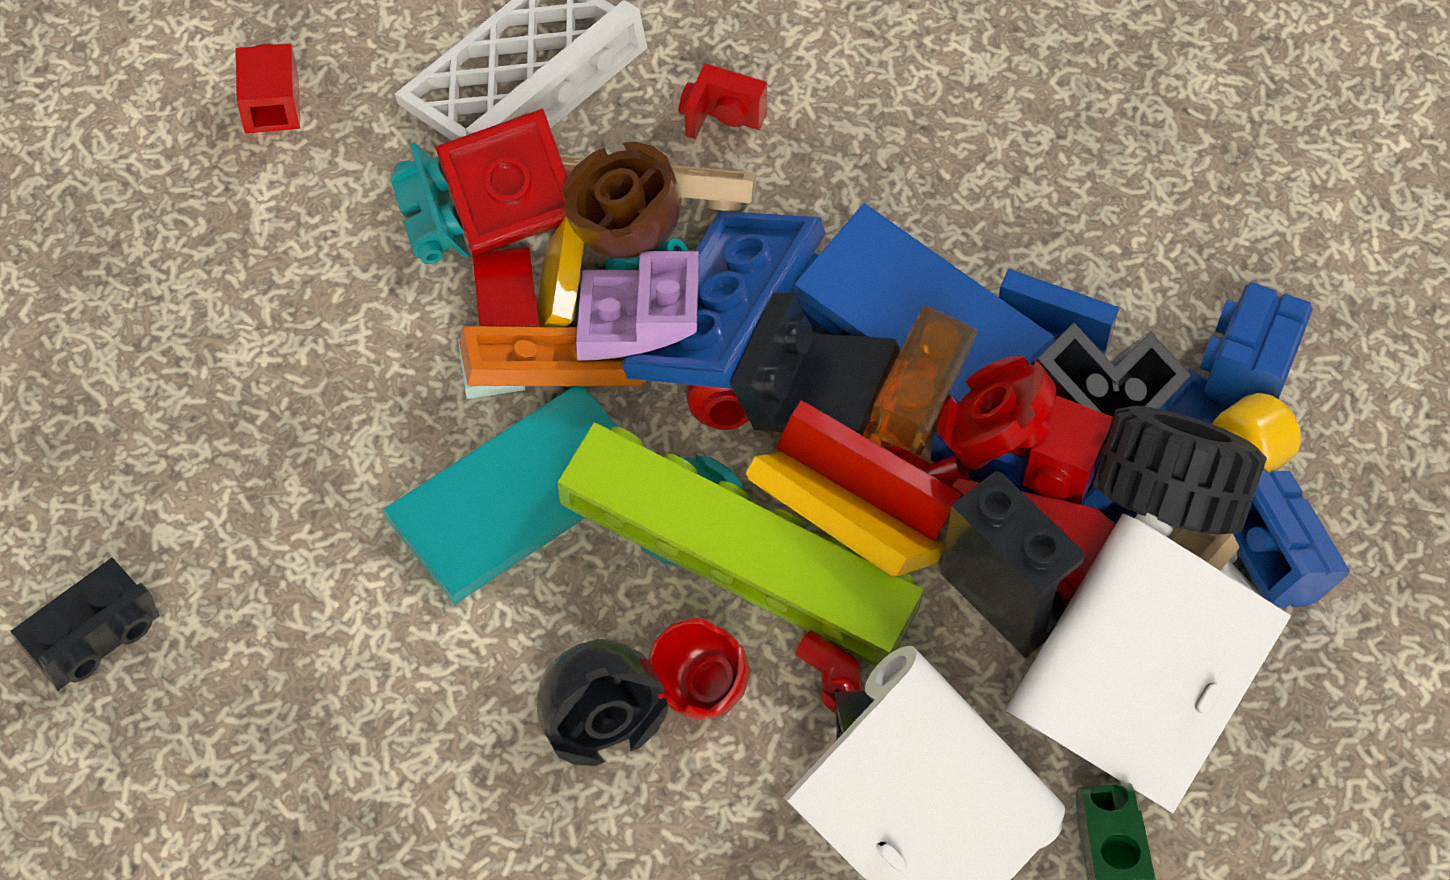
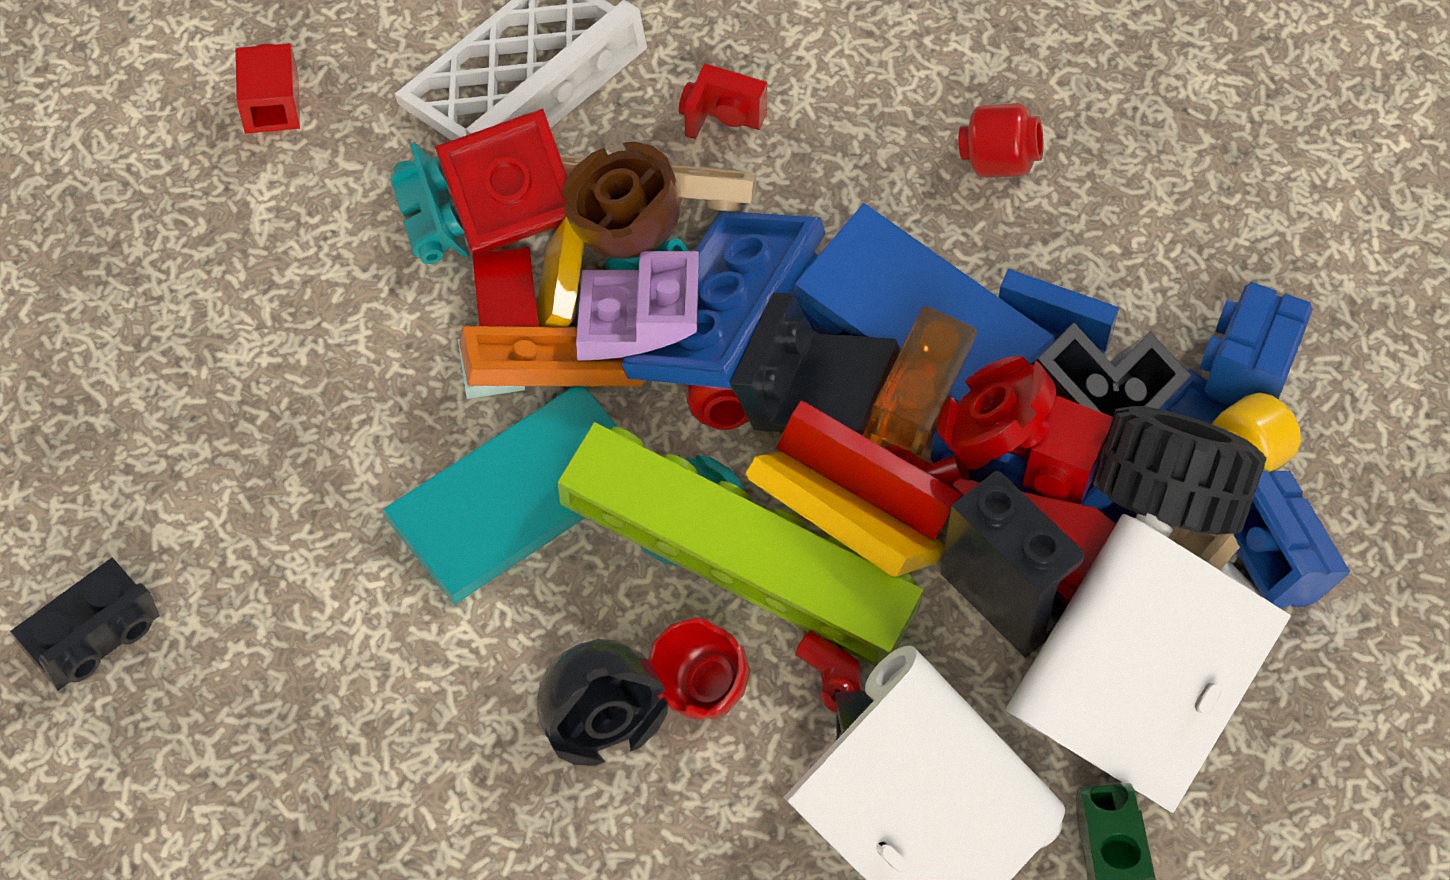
none -> red head [958,103,1044,178]

